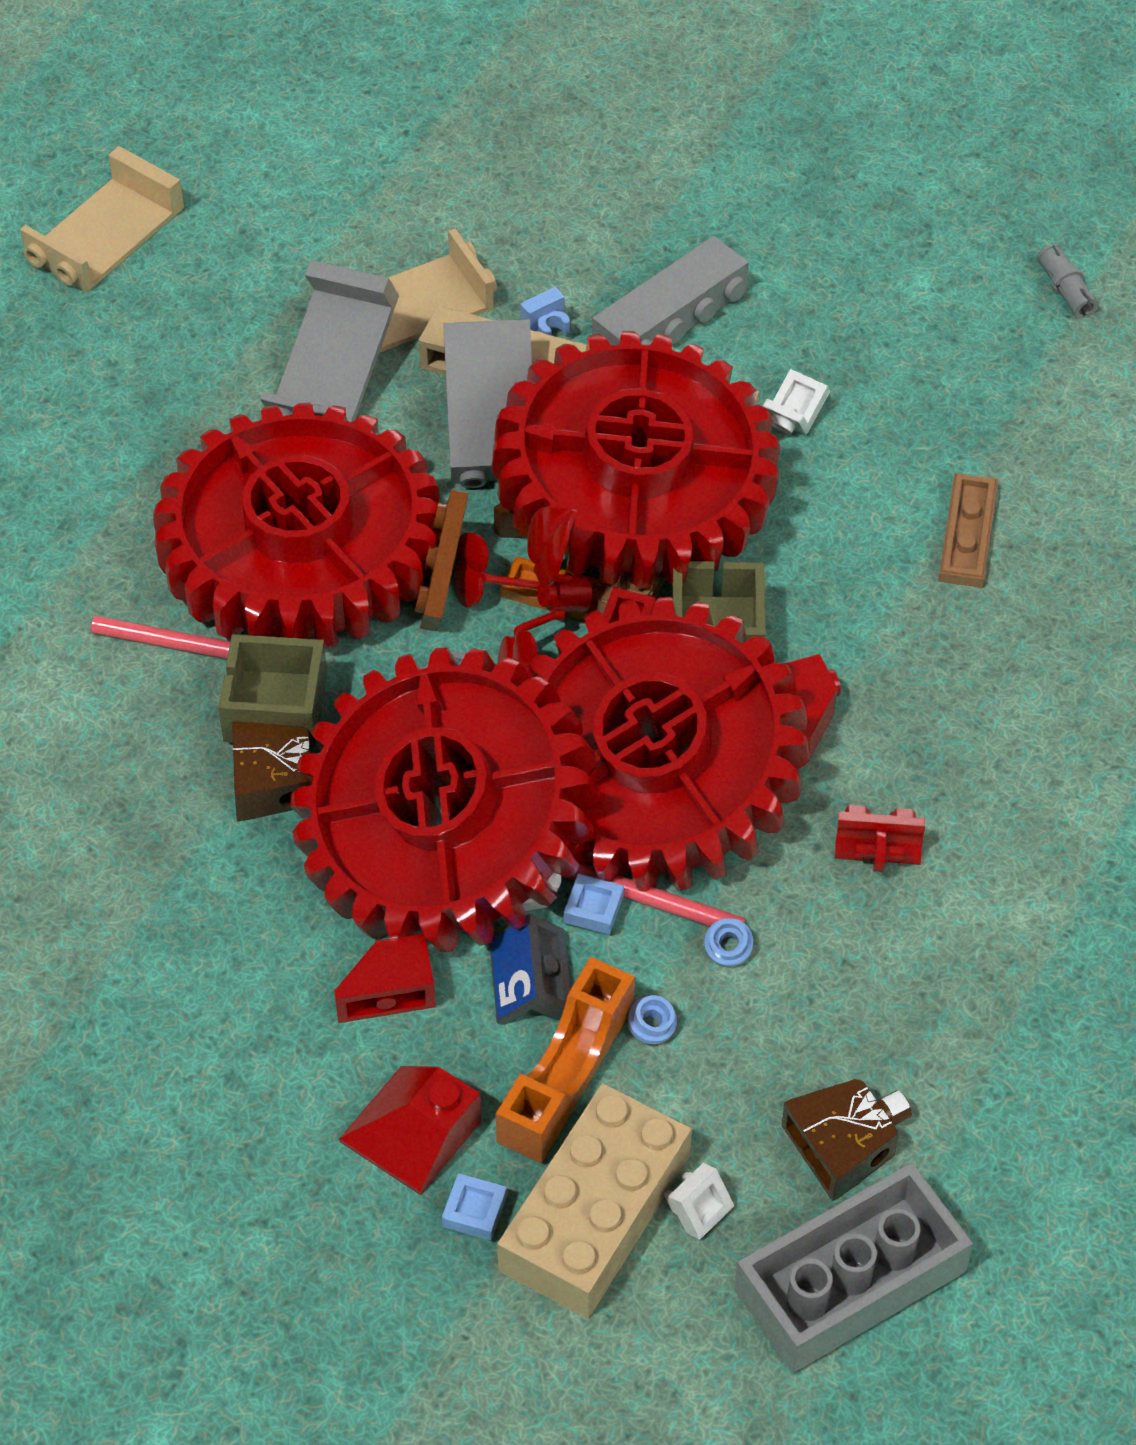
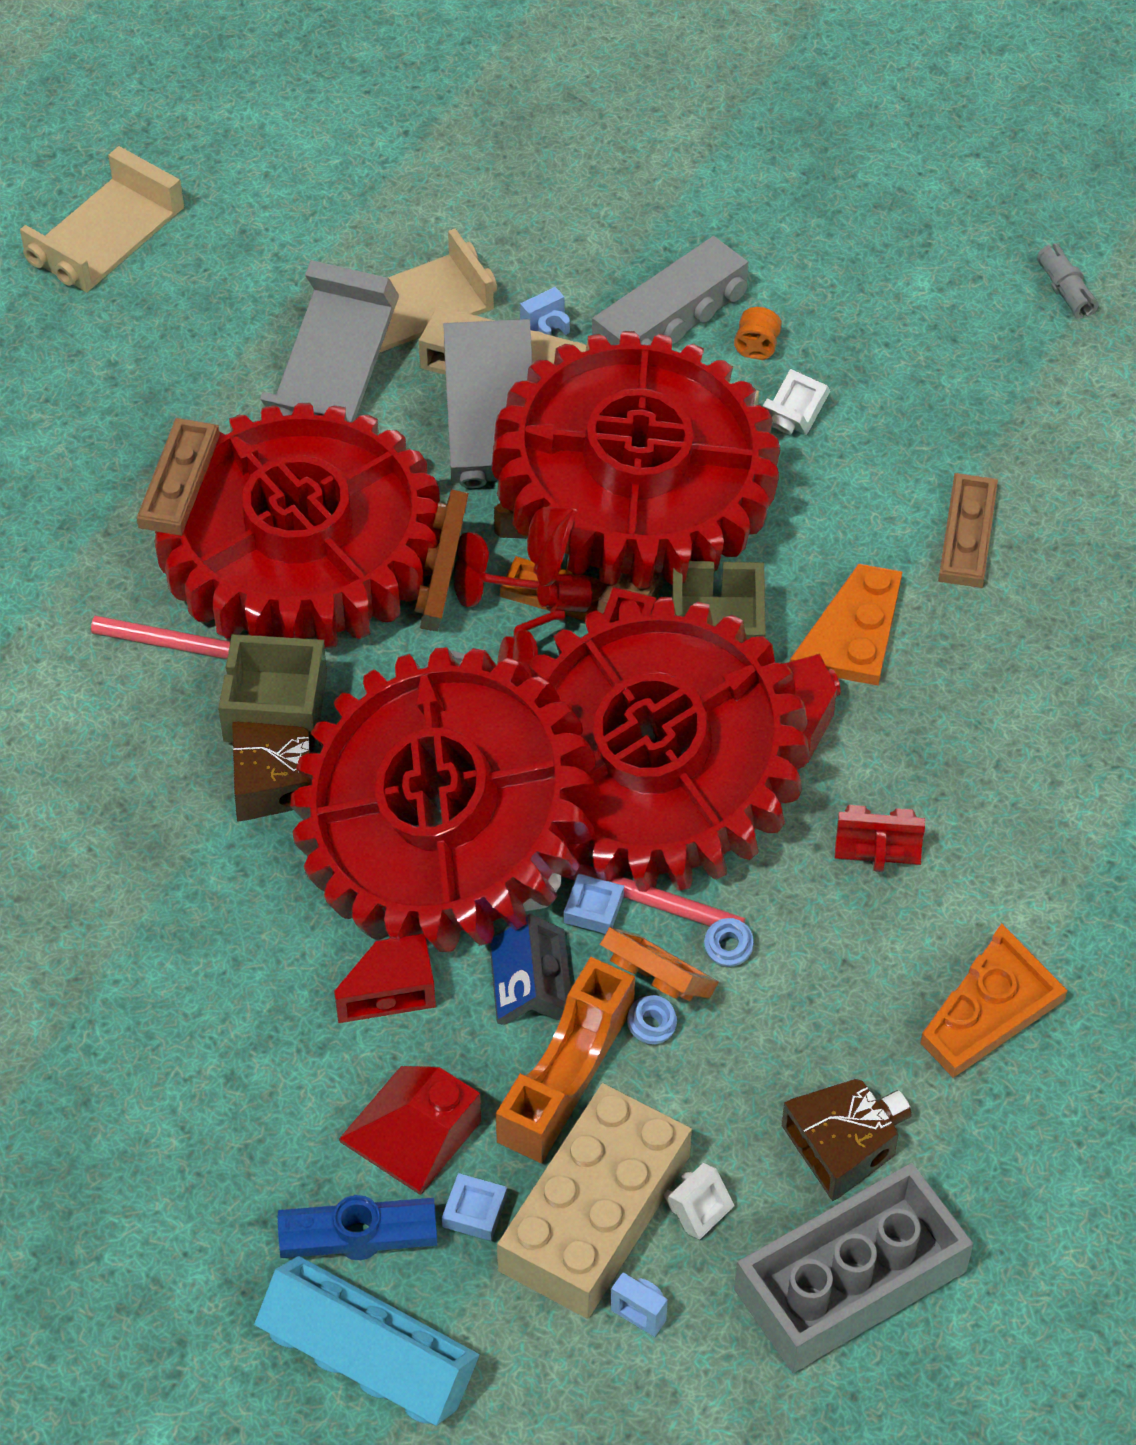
none -> medium nougat tile [137,418,220,536]
none -> medium azure brick [254,1256,480,1426]
none -> blue piece [277,1195,438,1260]
none -> orange plate [600,927,719,1001]
none -> light blue plate [611,1272,668,1337]
none -> orange wheel [734,306,782,360]
none -> orange wing [790,564,903,686]
none -> orange wing [920,923,1068,1078]

